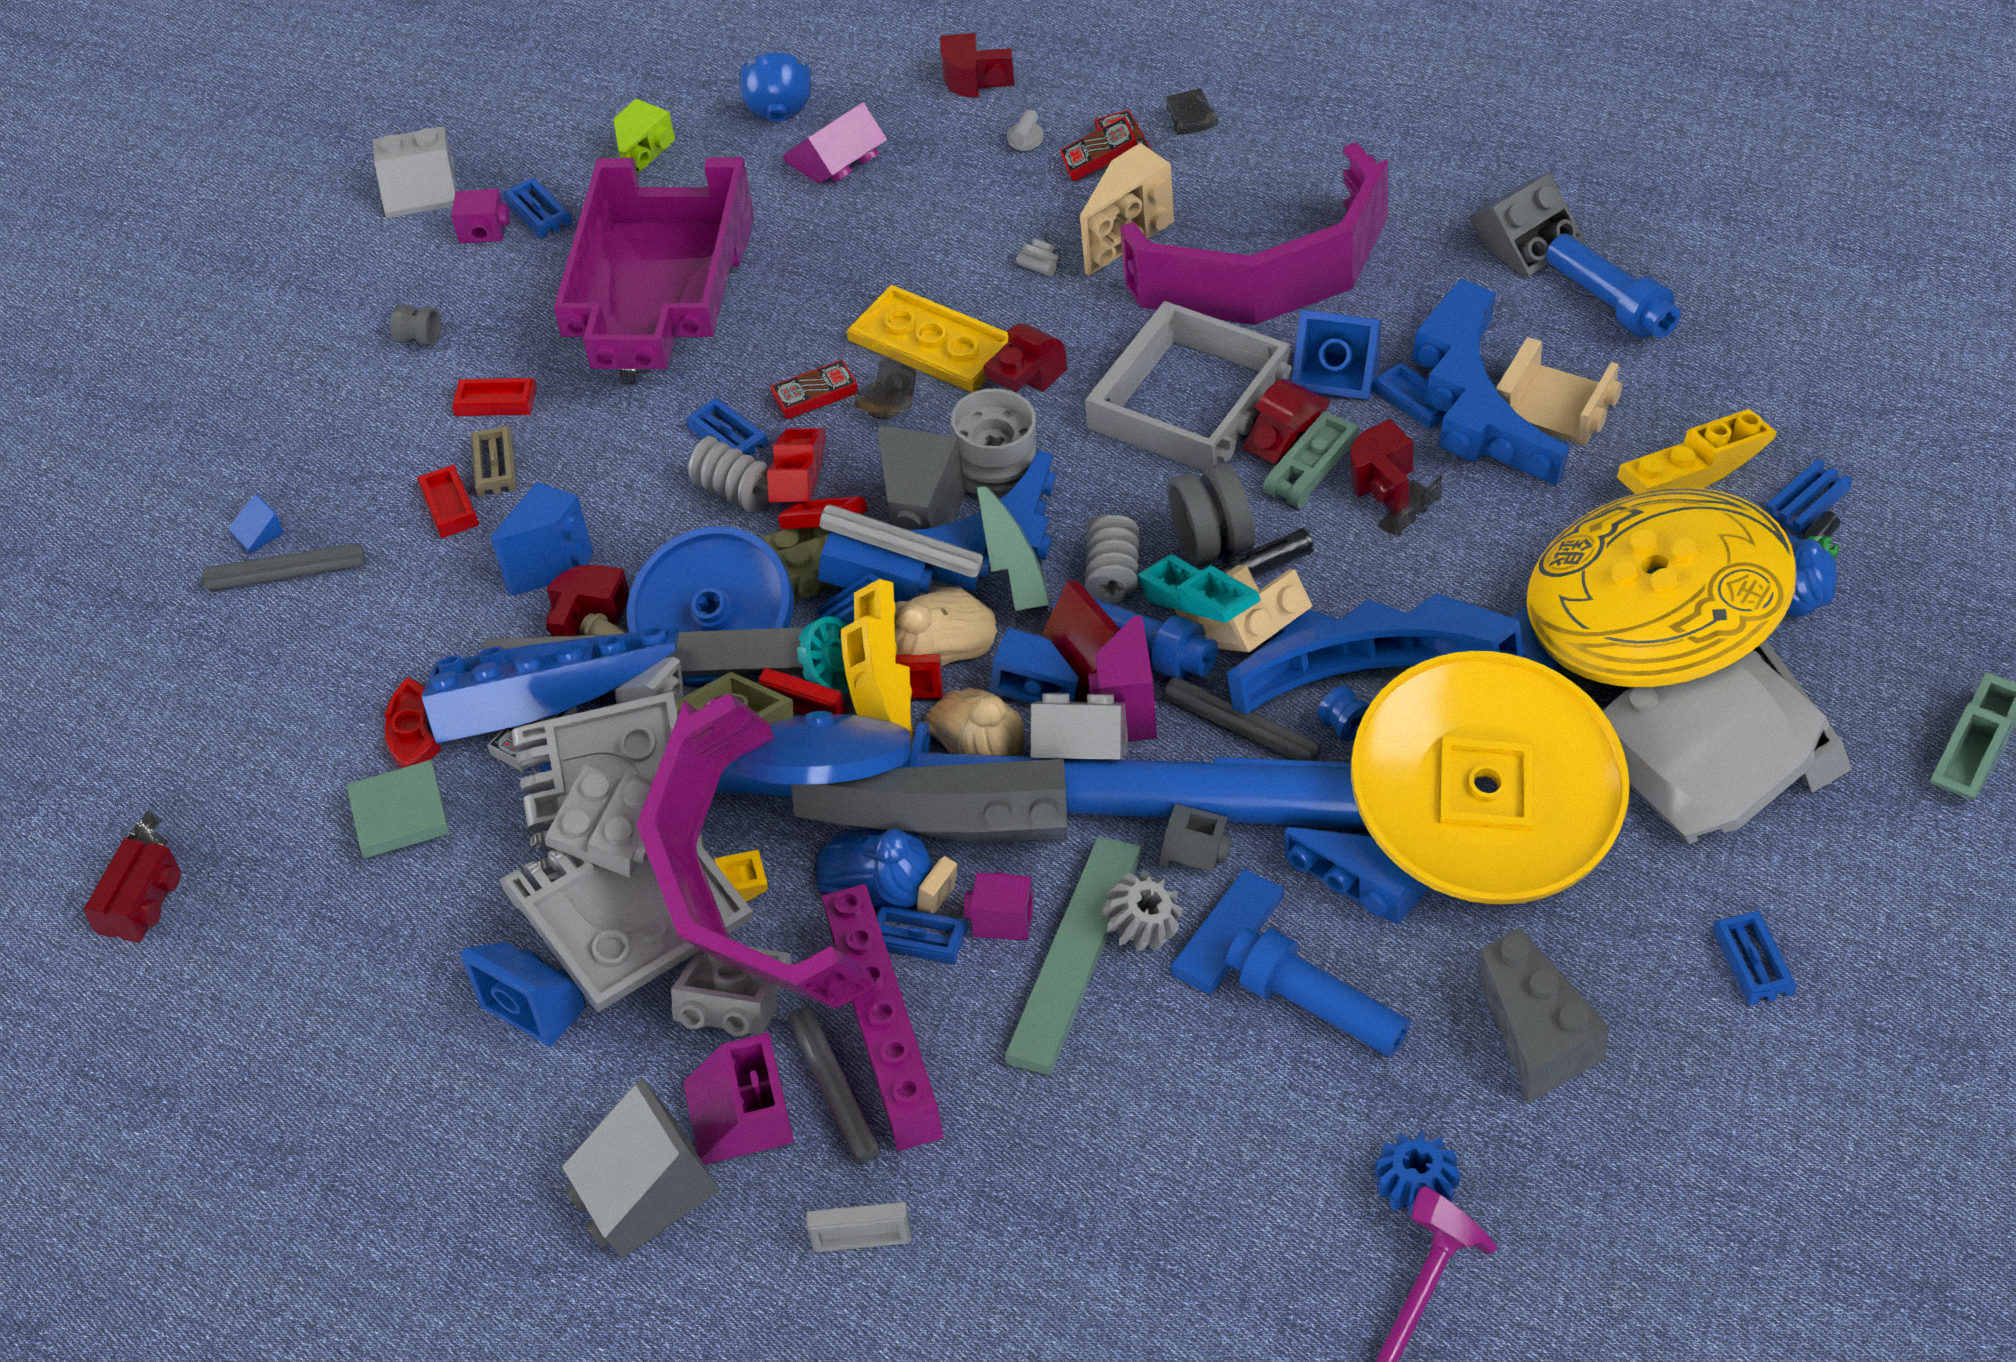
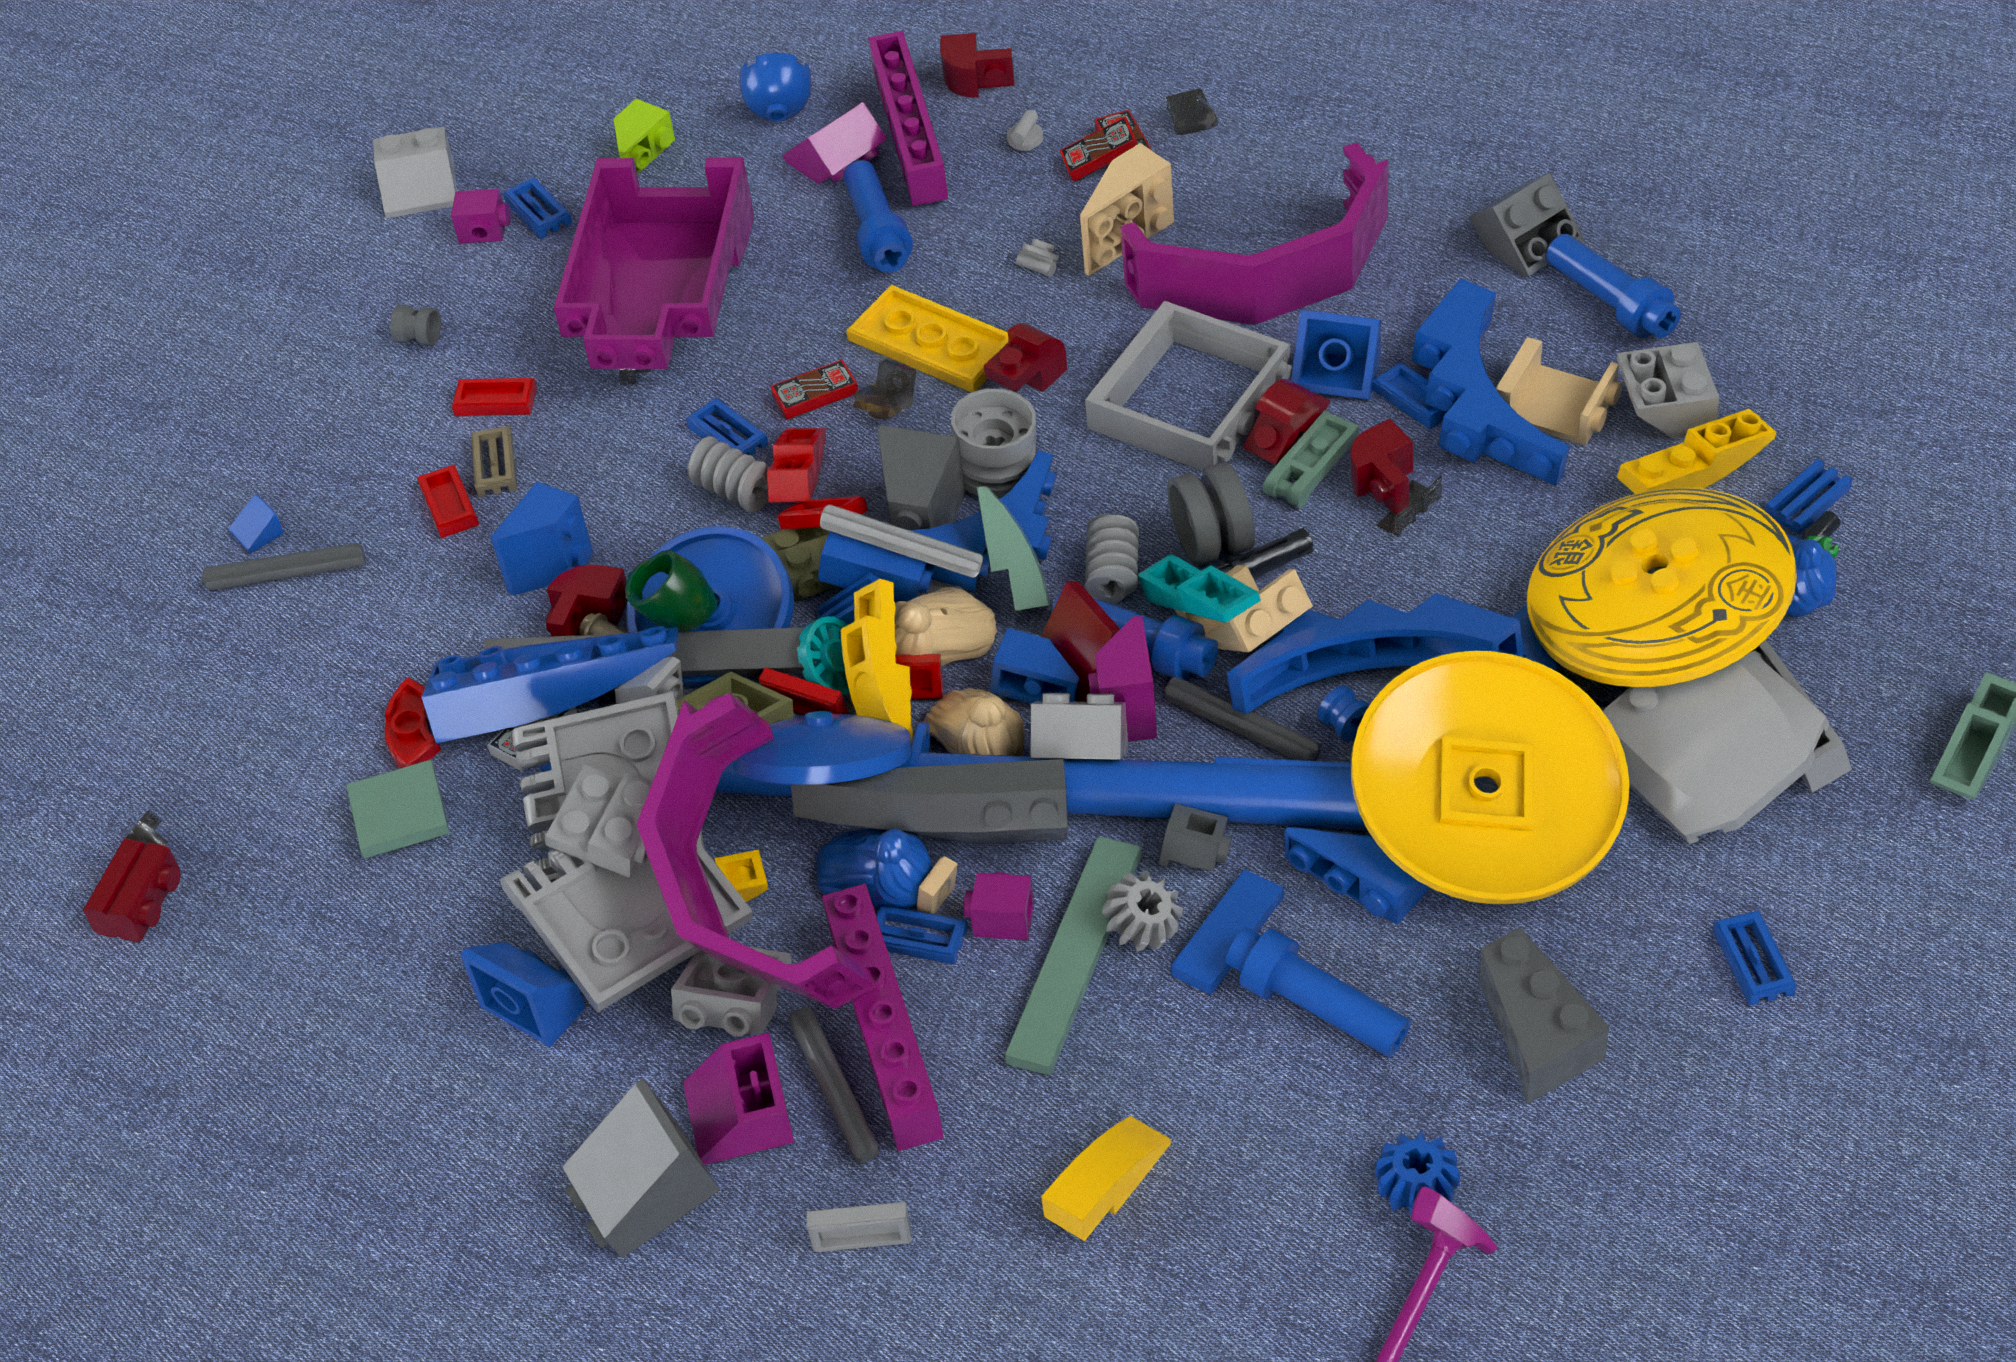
none -> dark green piece [625,550,718,633]
none -> blue piece [843,160,913,273]
none -> magenta brick [868,31,948,206]
none -> yellow slope [1041,1116,1171,1241]
none -> light grey slope [1617,342,1720,439]

